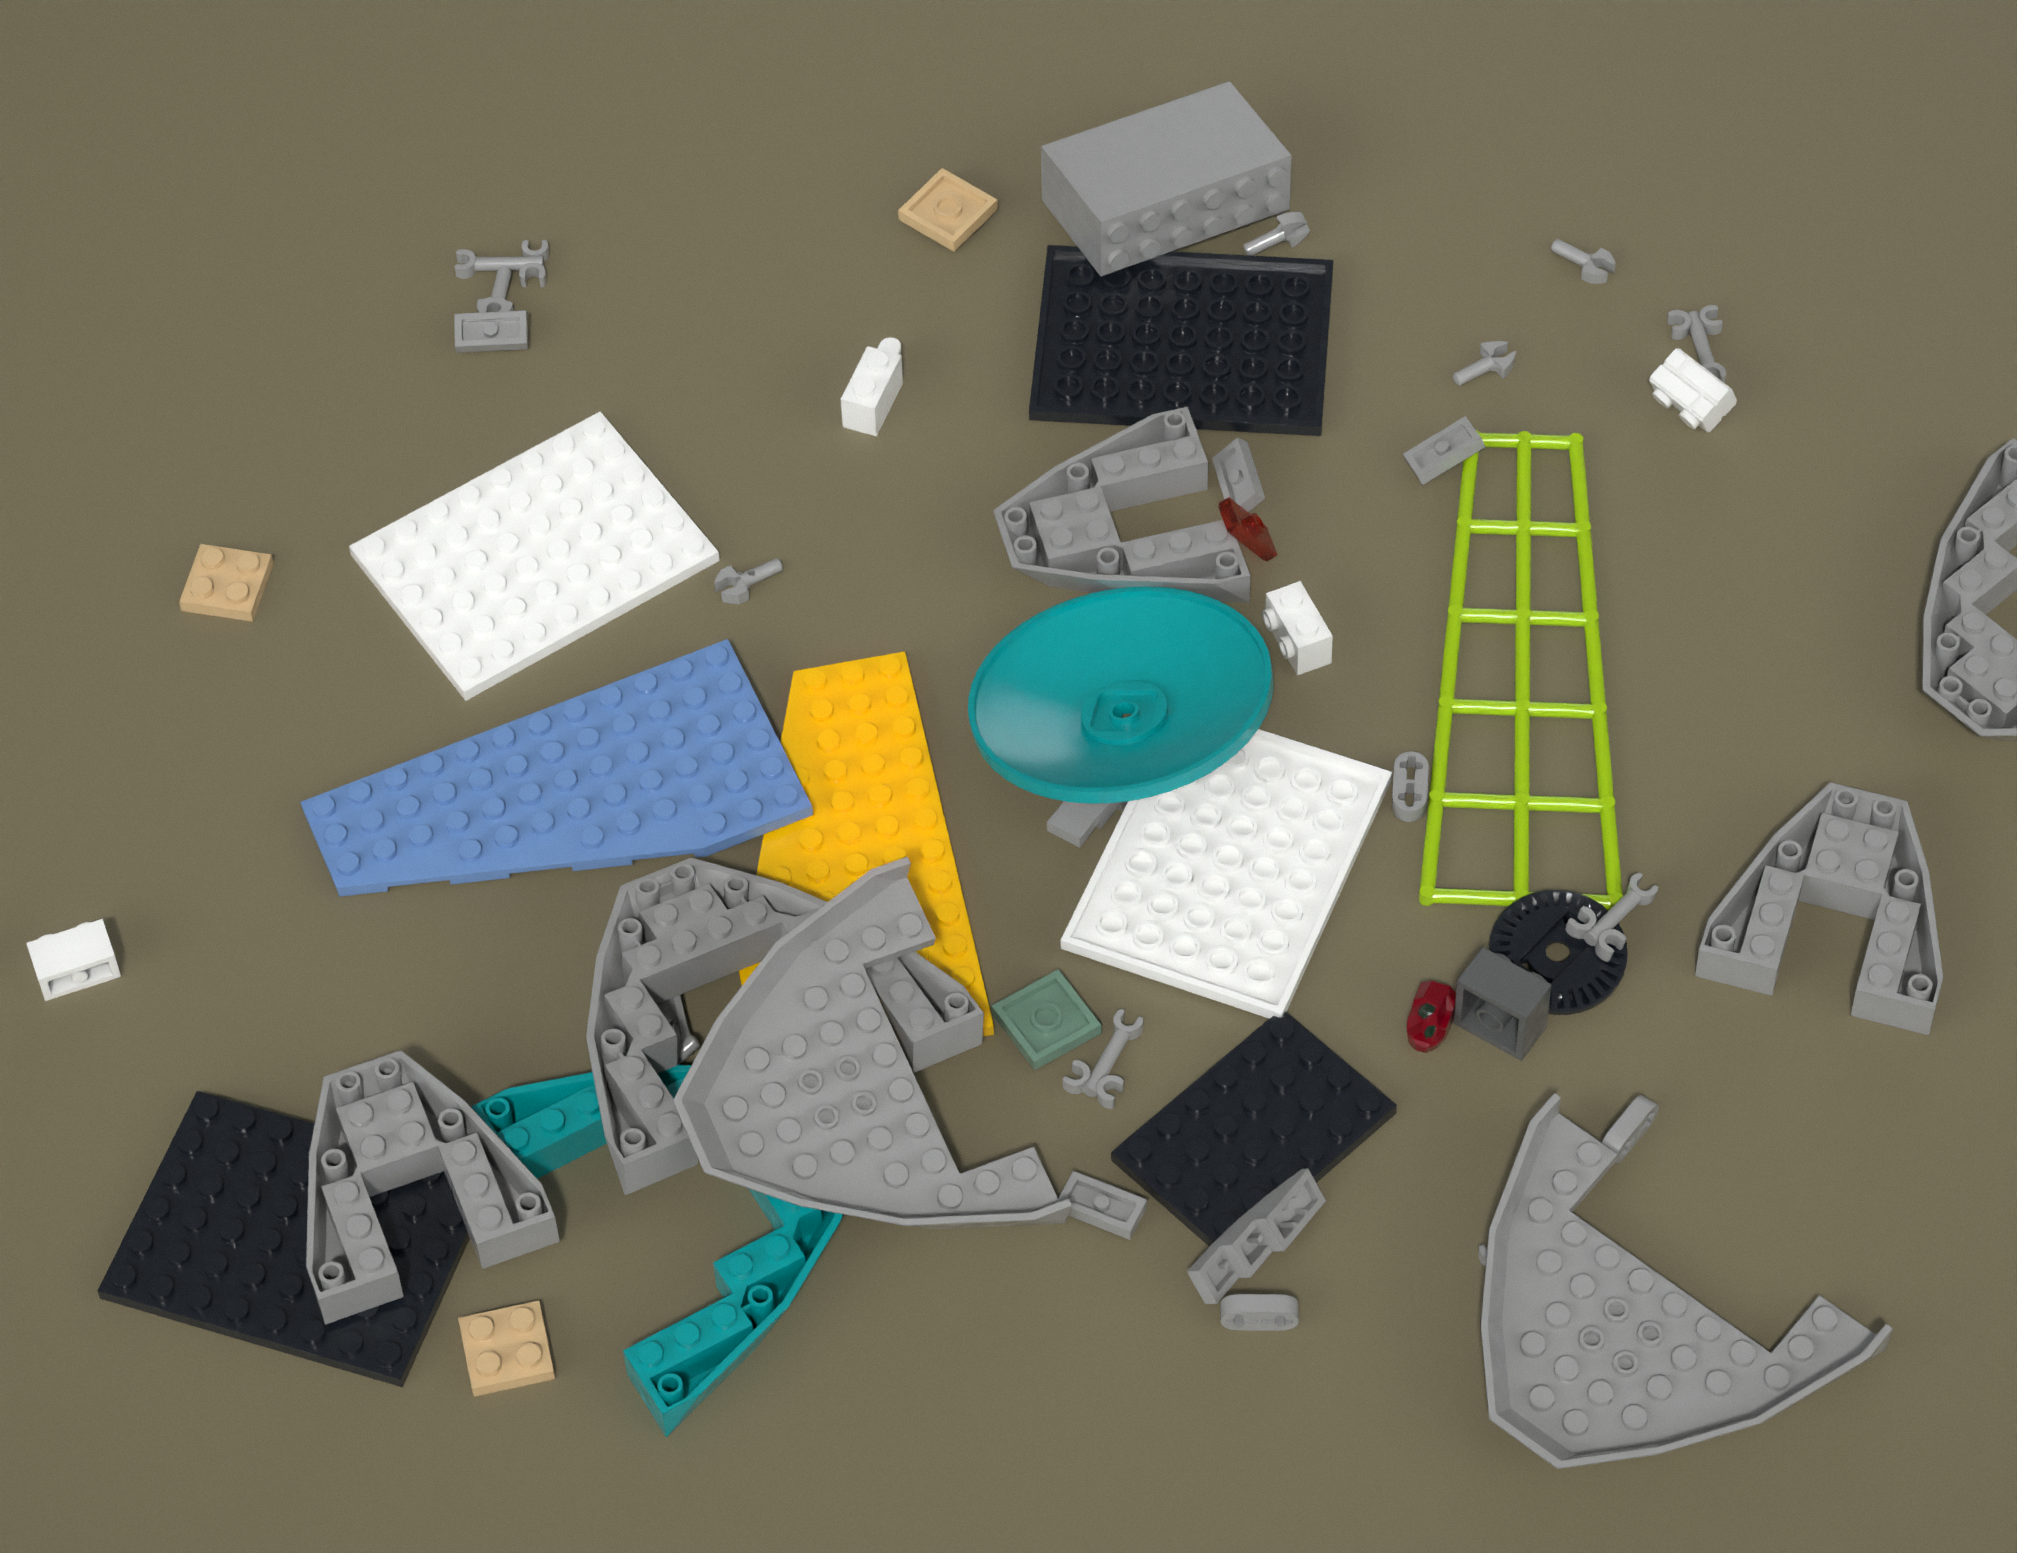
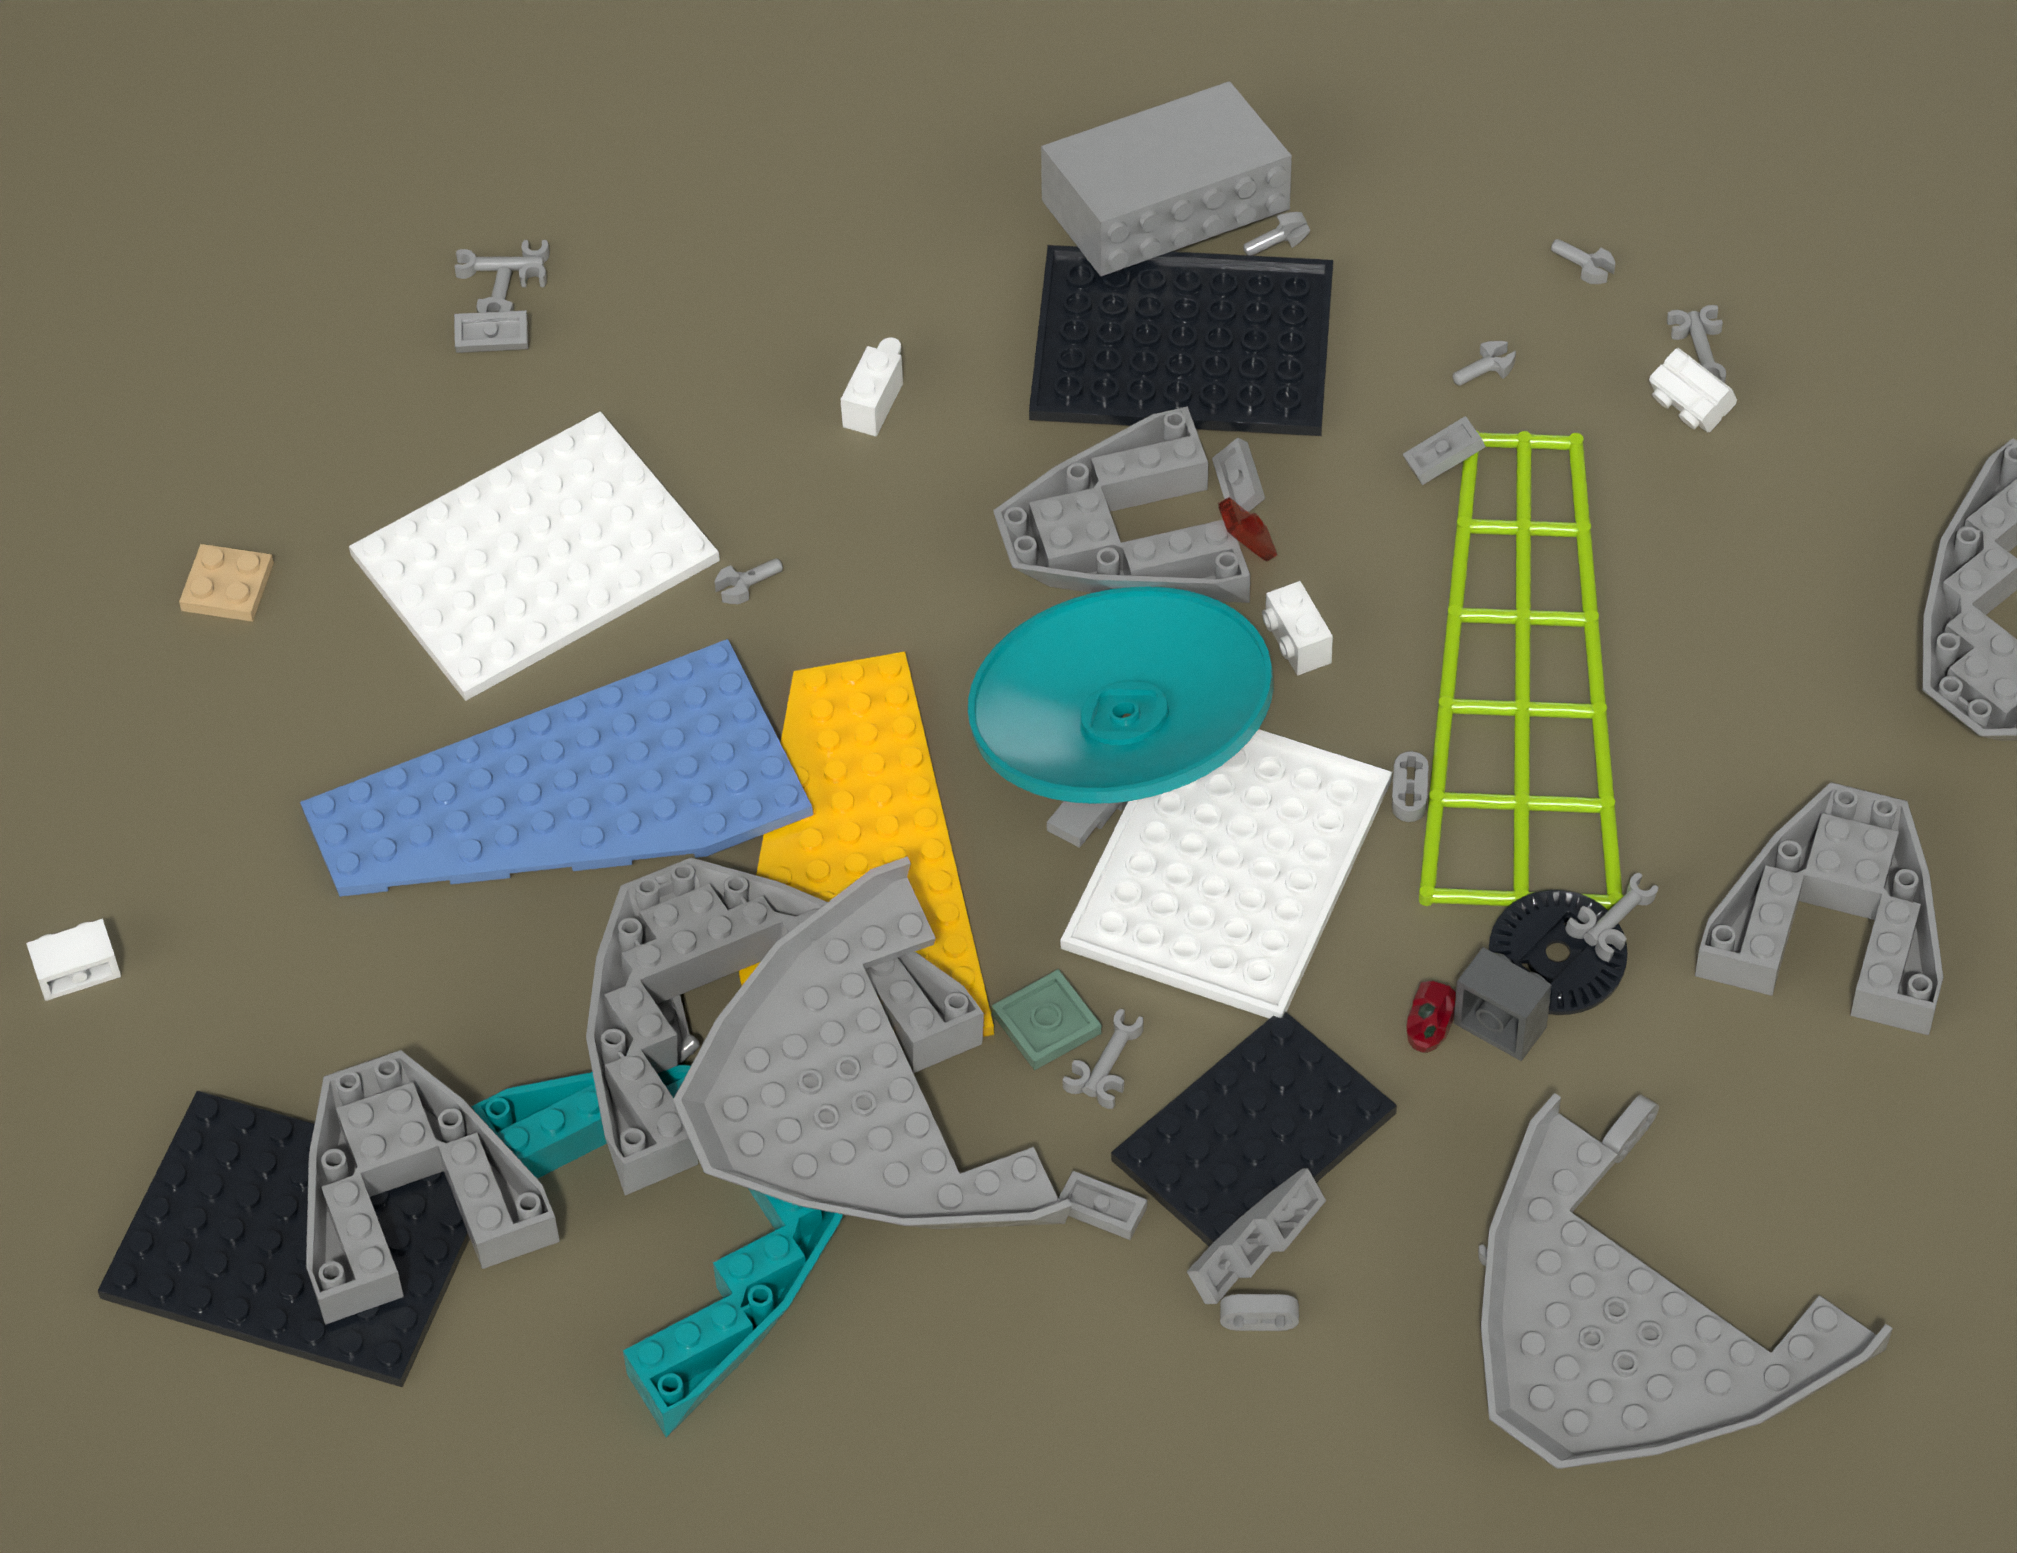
tan plate [458,1300,555,1397] -> none
tan plate [898,168,998,252] -> none

